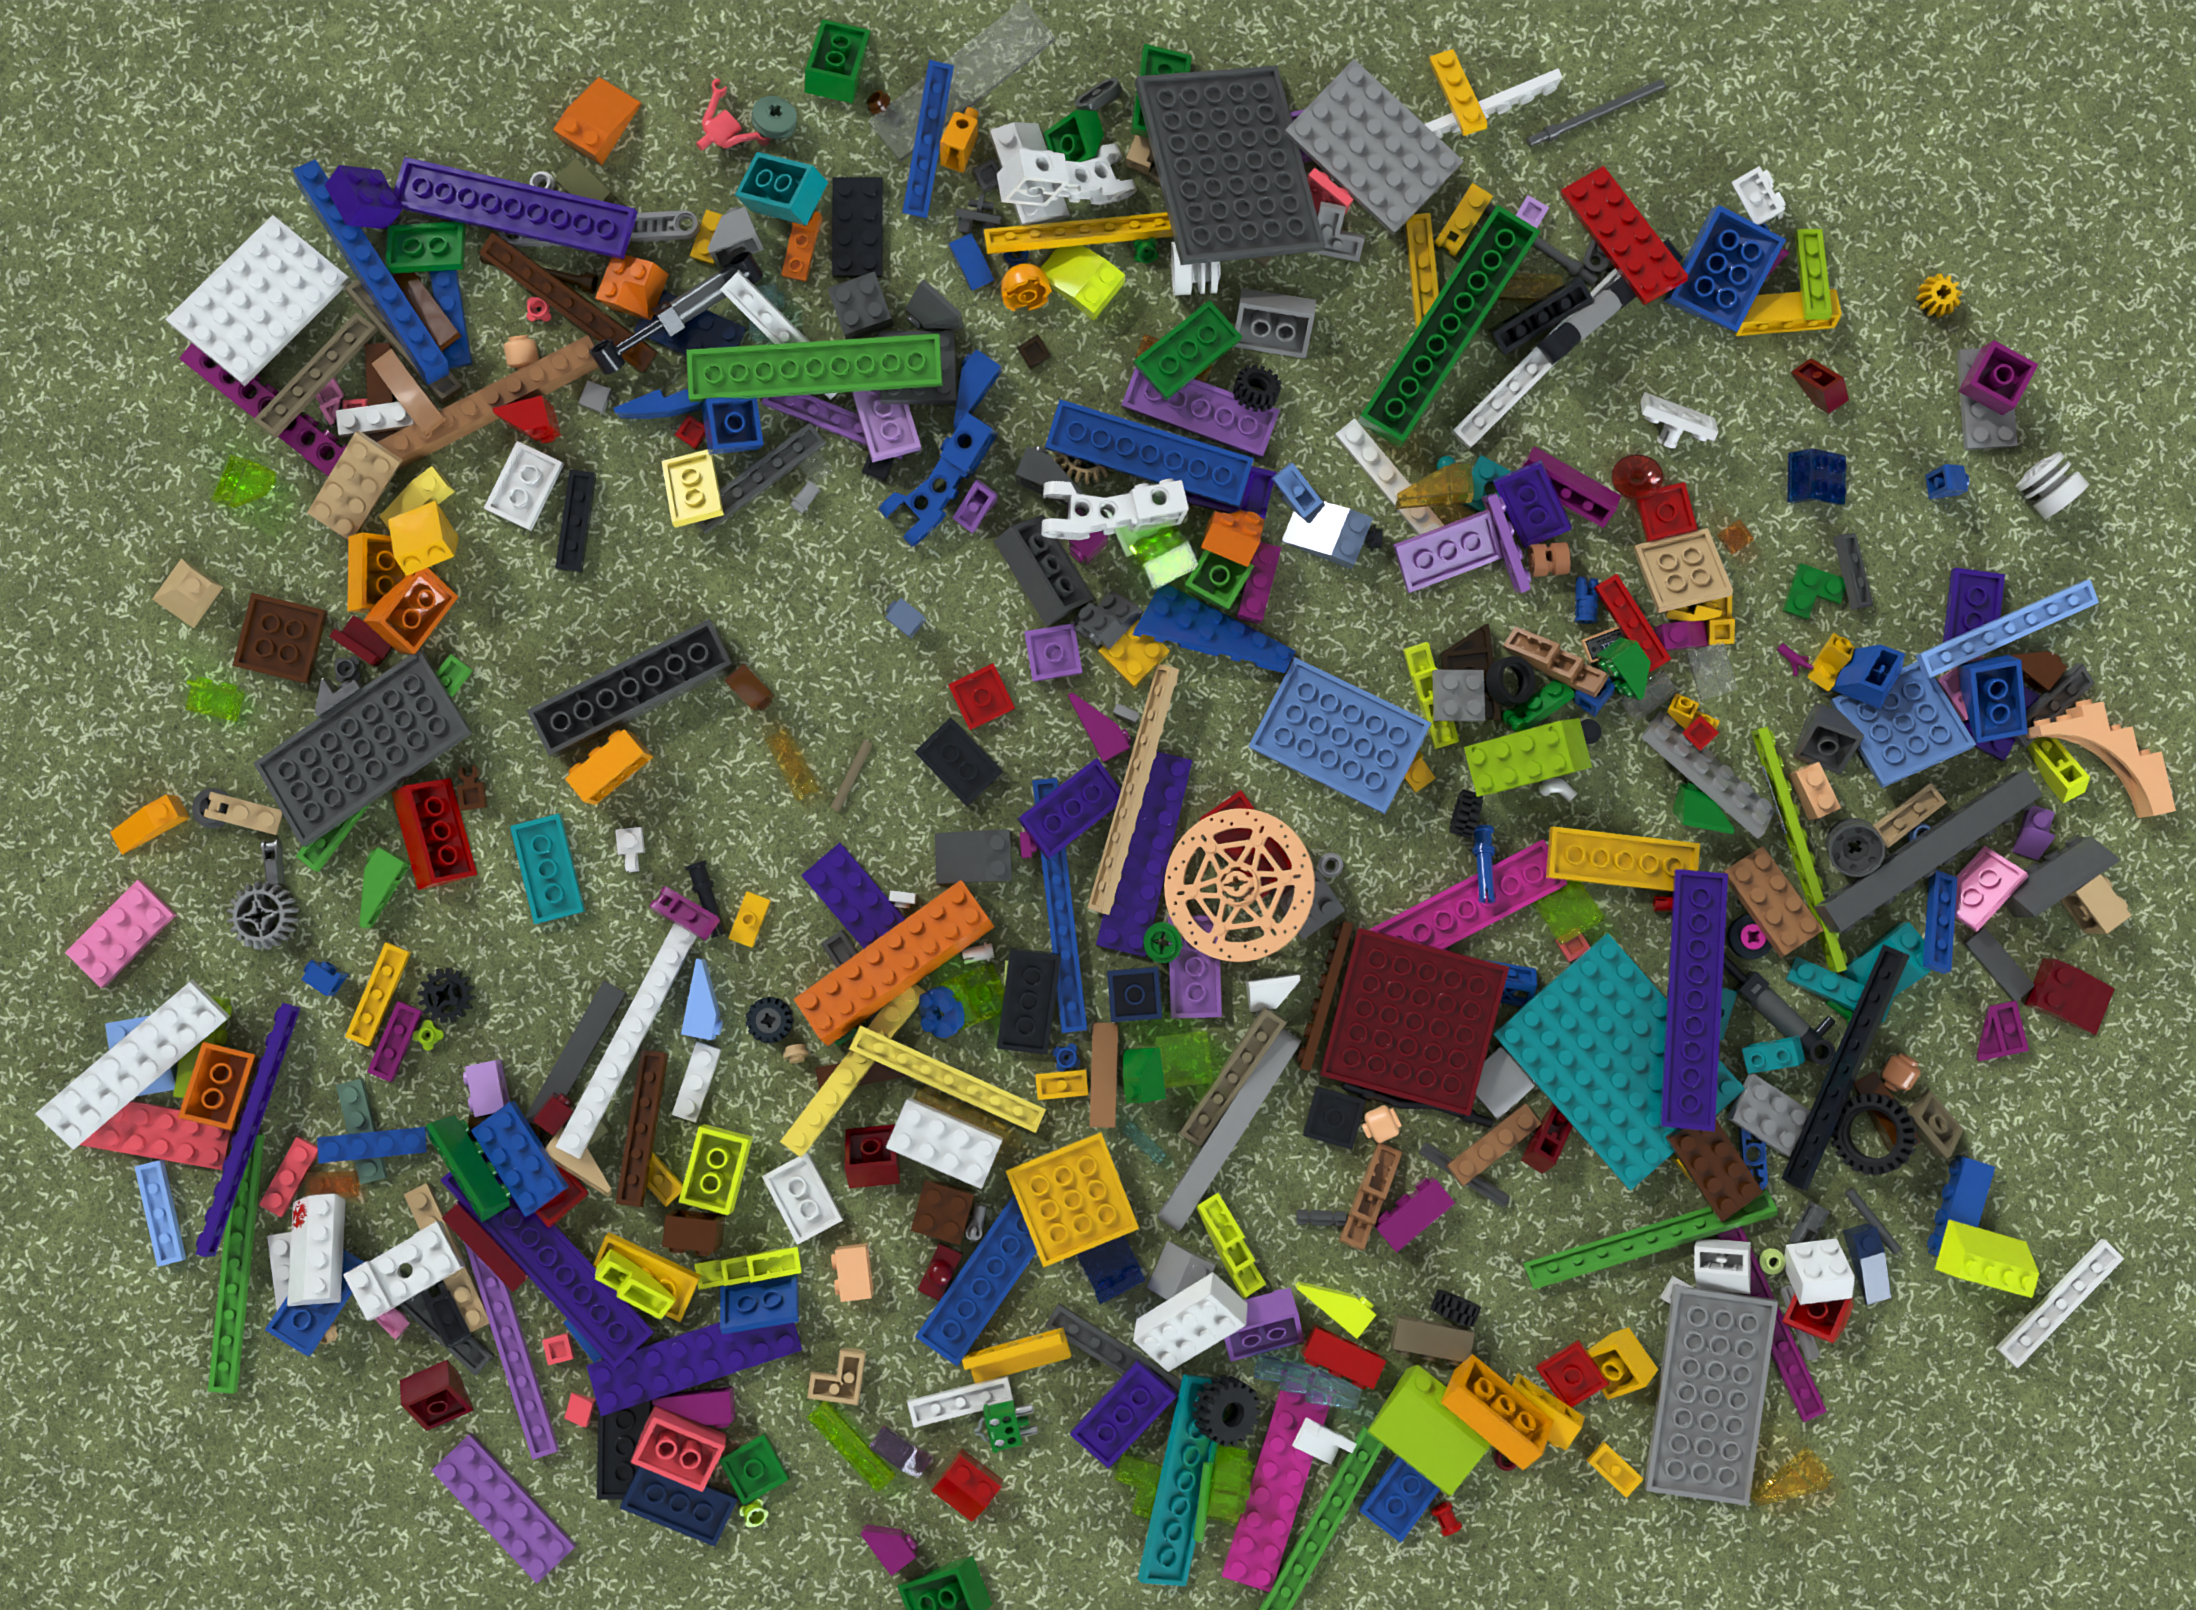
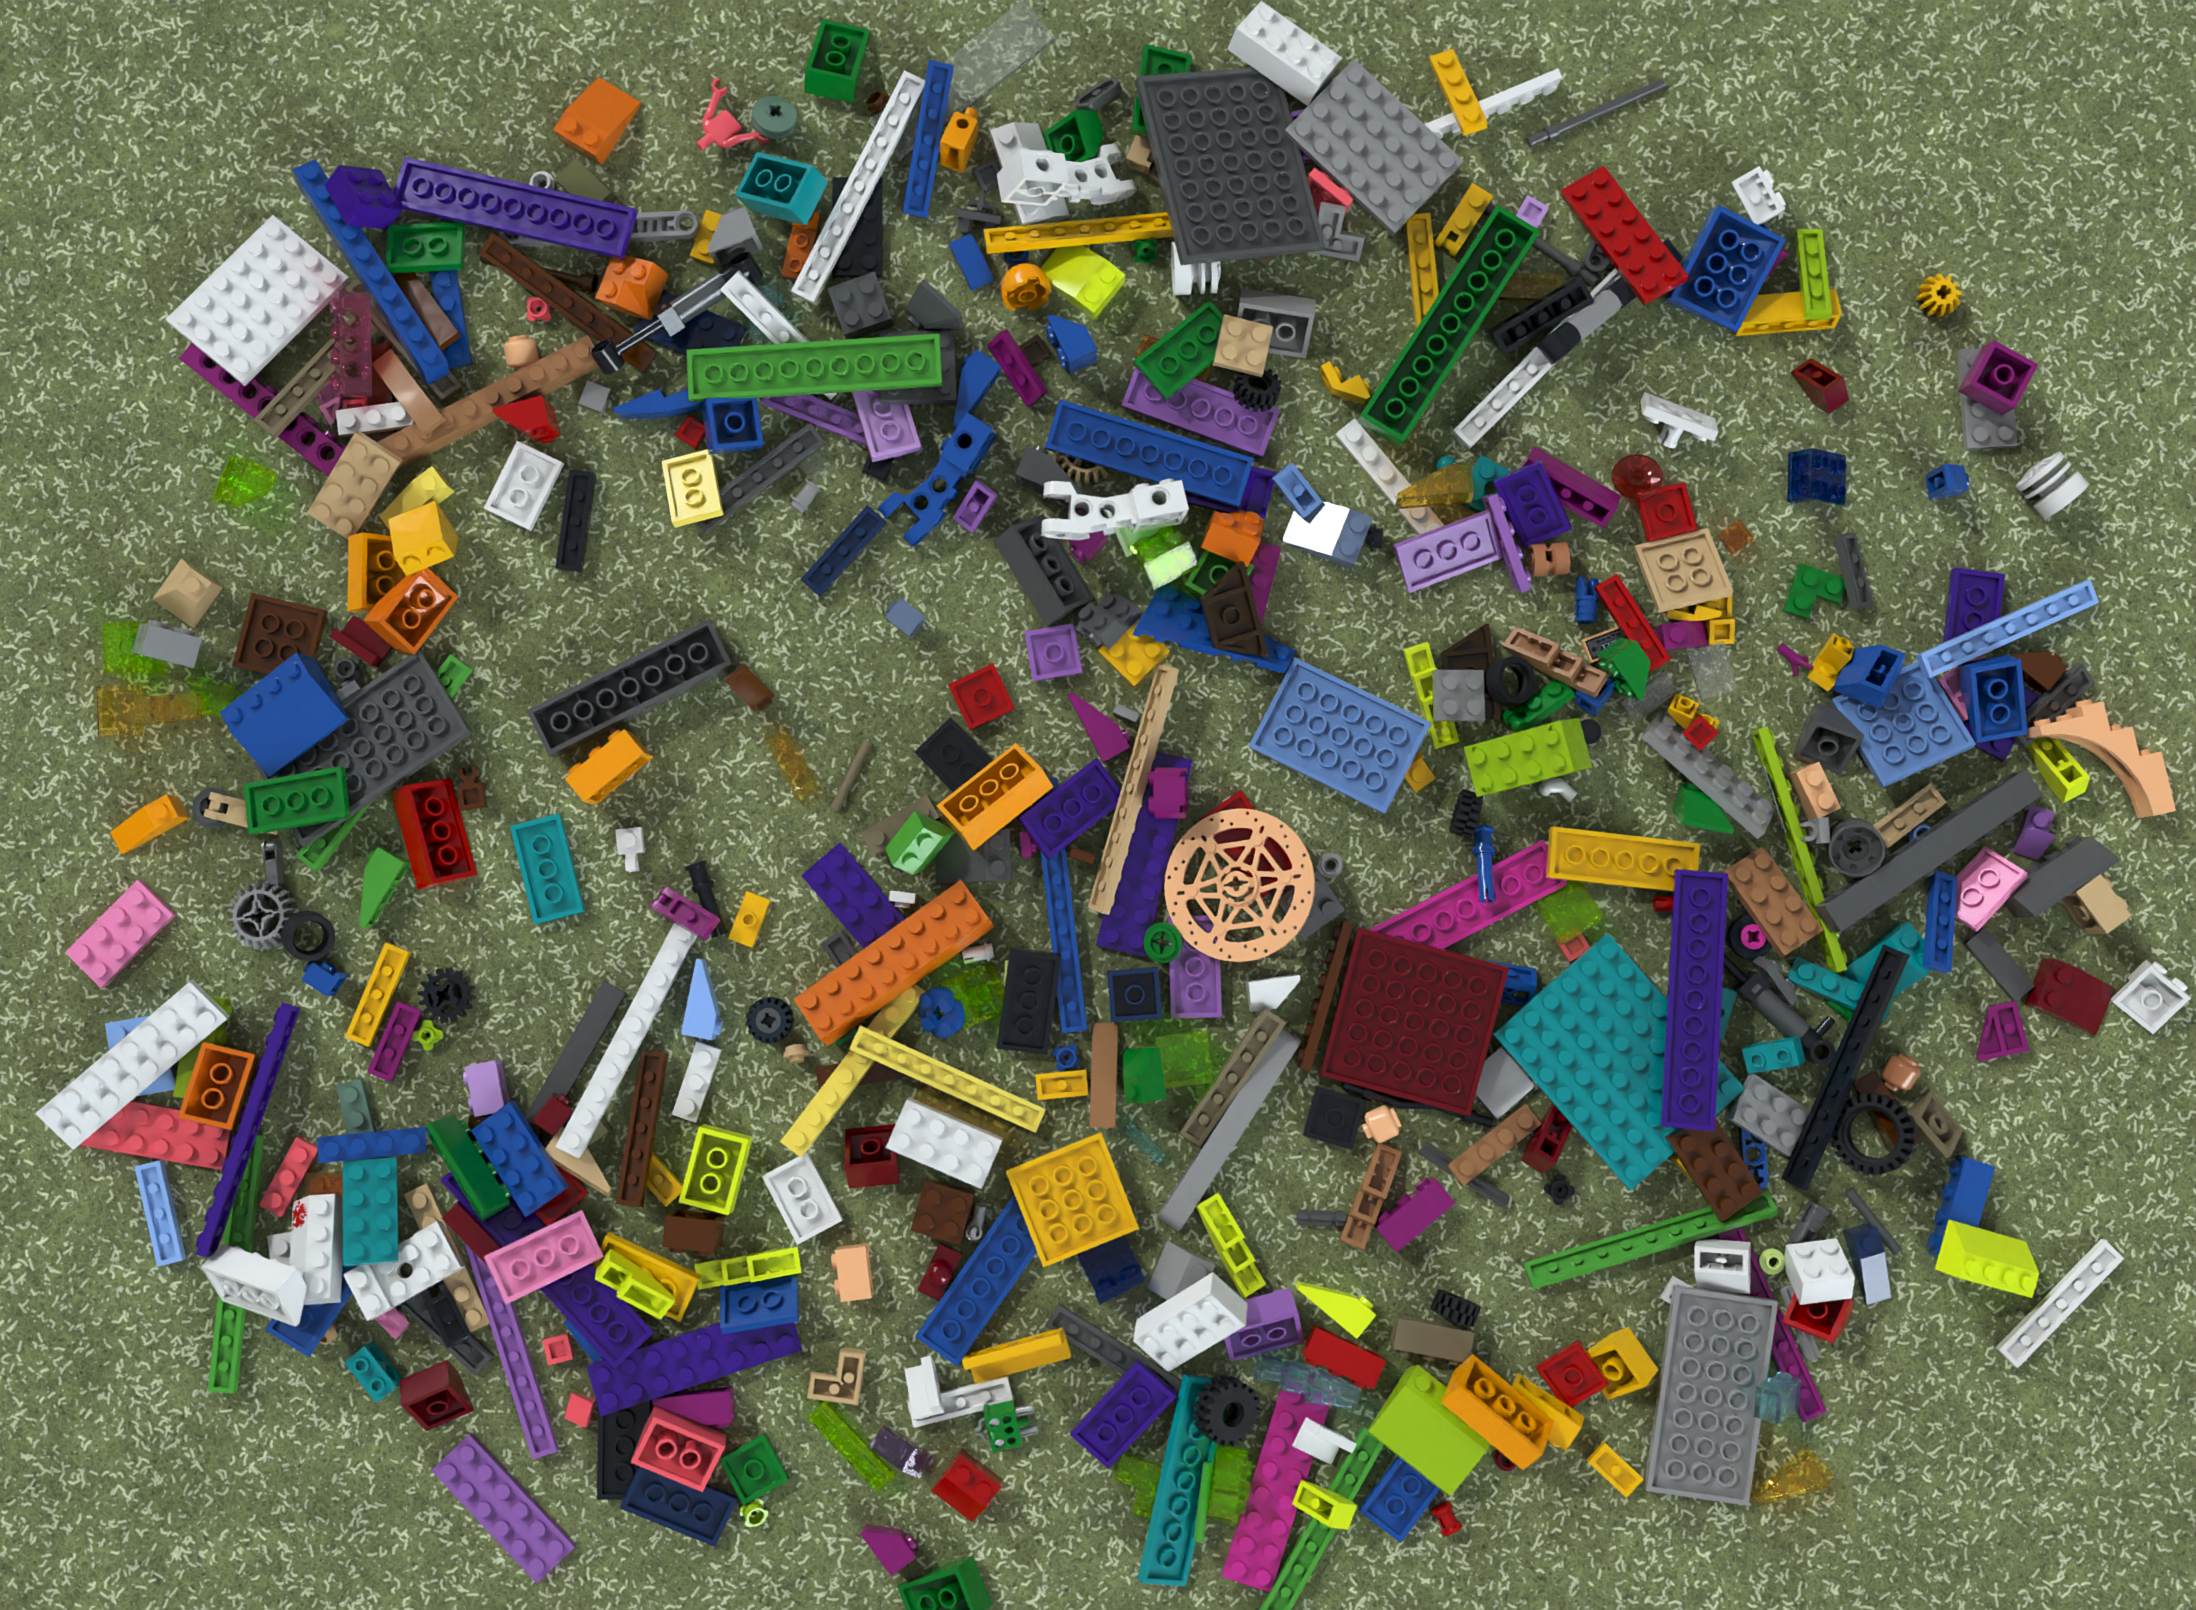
none -> clear yellow plate [96,684,202,738]
none -> clear neon green slope [102,621,167,677]
none -> light grey brick [132,620,202,668]
none -> white slope [201,1244,307,1327]
none -> blue slope [220,652,349,778]
none -> green plate [244,766,350,835]
none -> black tyre [281,911,335,961]
none -> clear pink brick [330,291,372,399]
none -> teal plate [343,1157,399,1267]
none -> teal brick [344,1341,404,1403]
none -> bright pink plate [484,1210,604,1305]
none -> white plate [791,70,925,305]
none -> dark blue plate [800,505,887,597]
none -> dark tan brick [861,795,942,856]
none -> bright green slope [885,810,955,875]
none -> white panel [905,1356,944,1420]
none -> light orange brick [937,743,1053,851]
none -> magenta plate [987,330,1048,408]
none -> blue slope [1045,315,1097,374]
none -> reddish brown tile [1069,847,1096,865]
none -> magenta brick [1149,767,1189,819]
none -> dark brown wing [1199,561,1269,657]
none -> tan plate [1213,314,1273,377]
none -> white brick [1227,1,1342,106]
none -> neon yellow slope [1292,1480,1357,1530]
none -> yellow slope [1319,361,1371,405]
none -> black plate [1544,1174,1575,1205]
none -> dark grey plate [1752,956,1799,1005]
none -> clear light blue brick [1754,1372,1801,1424]
none -> light grey tile [1799,817,1830,845]
none -> white plate [2111,960,2191,1034]

